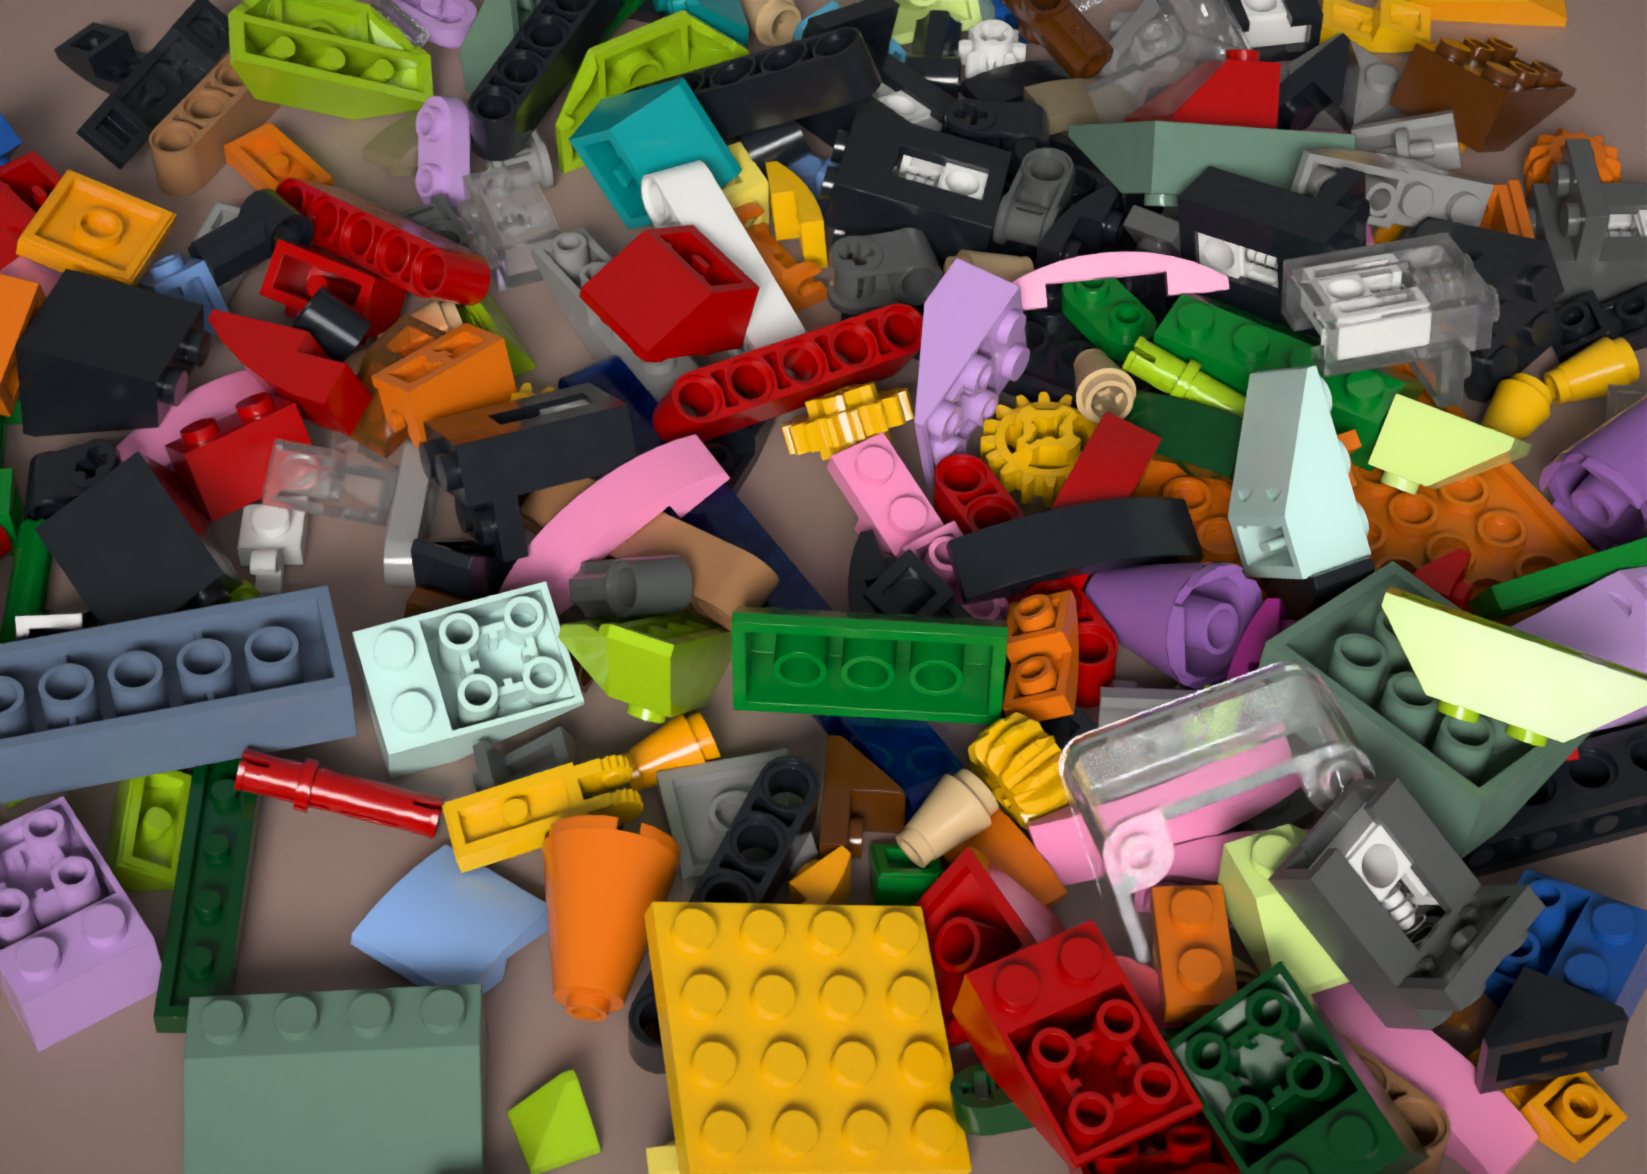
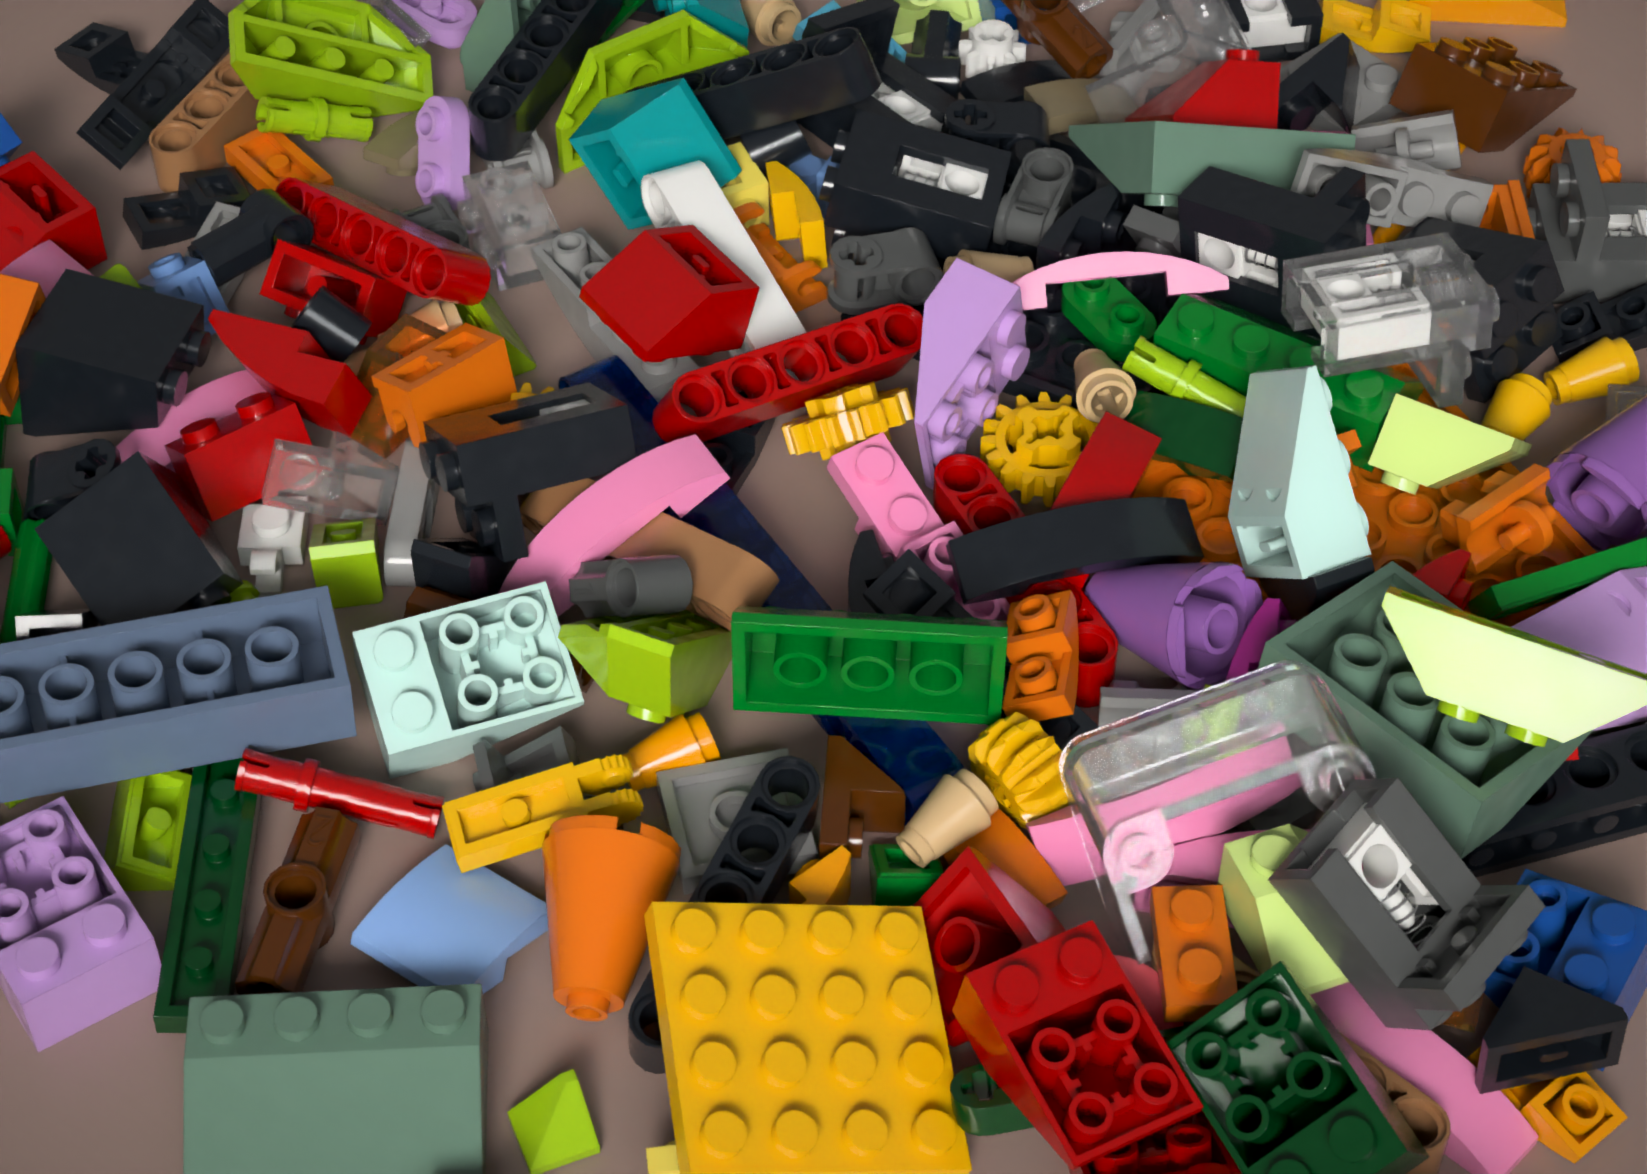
light orange plate [16,169,177,287] -> none
none -> black slope [123,166,251,250]
none -> reddish brown piece [235,806,360,995]
none -> lime pin [256,96,373,142]
none -> lime slope [309,517,384,609]
none -> orange hips [1439,463,1557,575]

